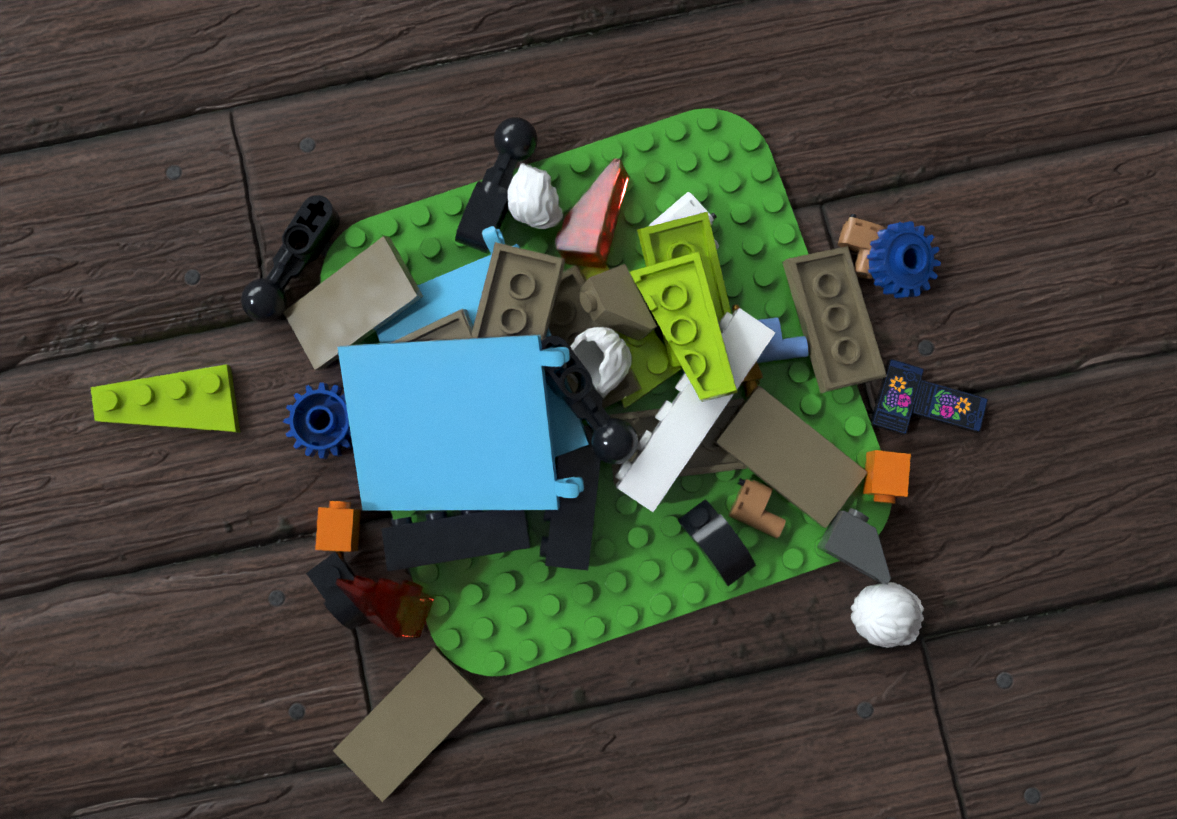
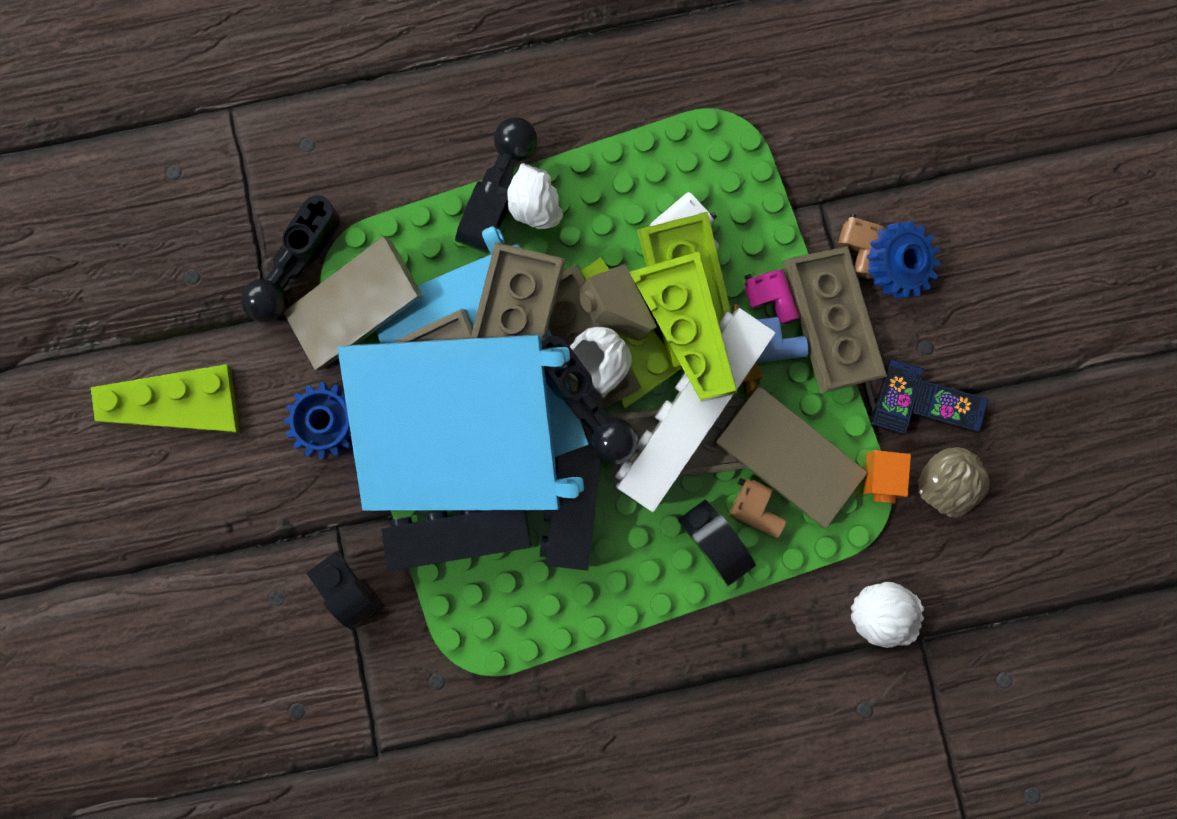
orange brick [315,501,361,552] -> none
dark tan tile [333,647,485,802] -> none
clear red slope [336,575,434,638] -> none
clear red slope [555,159,629,268] -> none
dark grey slope [817,508,891,585] -> none
none -> dark pink piece [744,269,800,325]
none -> dark tan hair [917,447,990,518]

